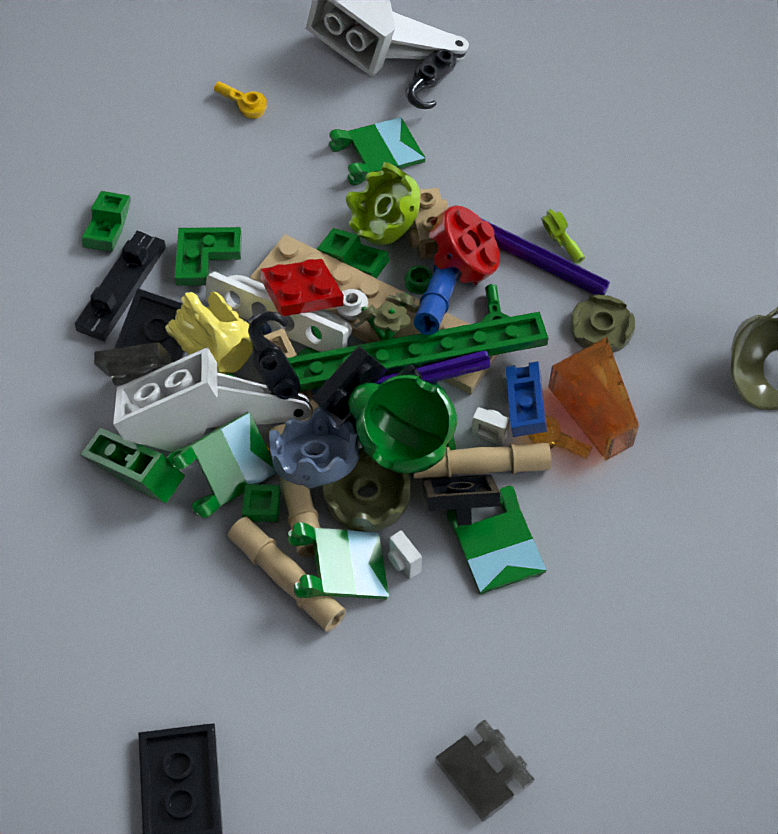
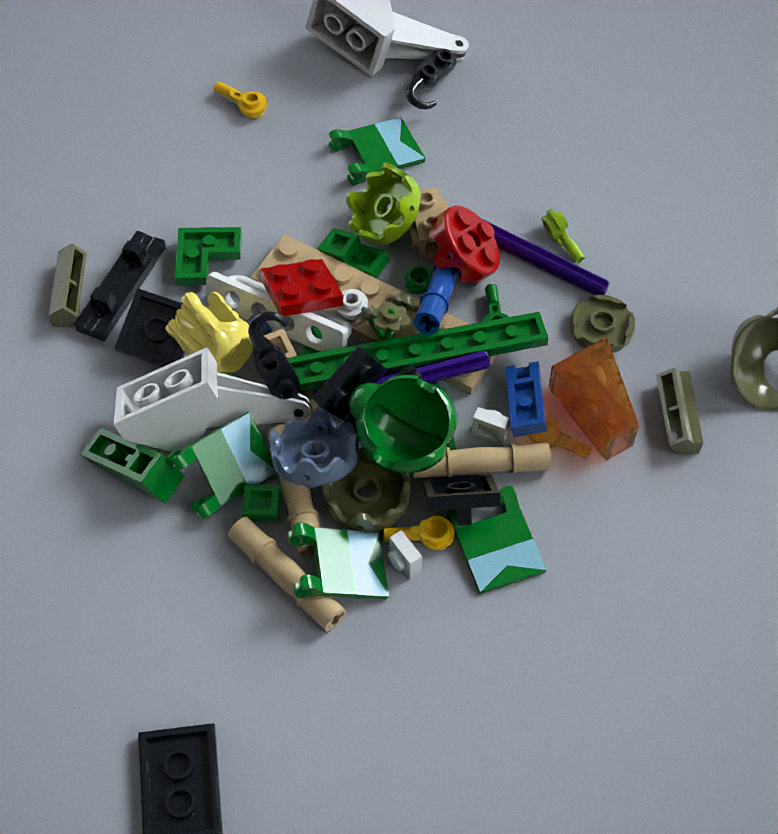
green slope [82,191,131,252] -> none
clear smoke plate [94,342,171,385] -> none
clear smoke plate [435,720,535,822] -> none
none -> olive piece [49,243,87,327]
none -> yellow plate [384,516,455,551]
none -> olive piece [656,367,704,454]

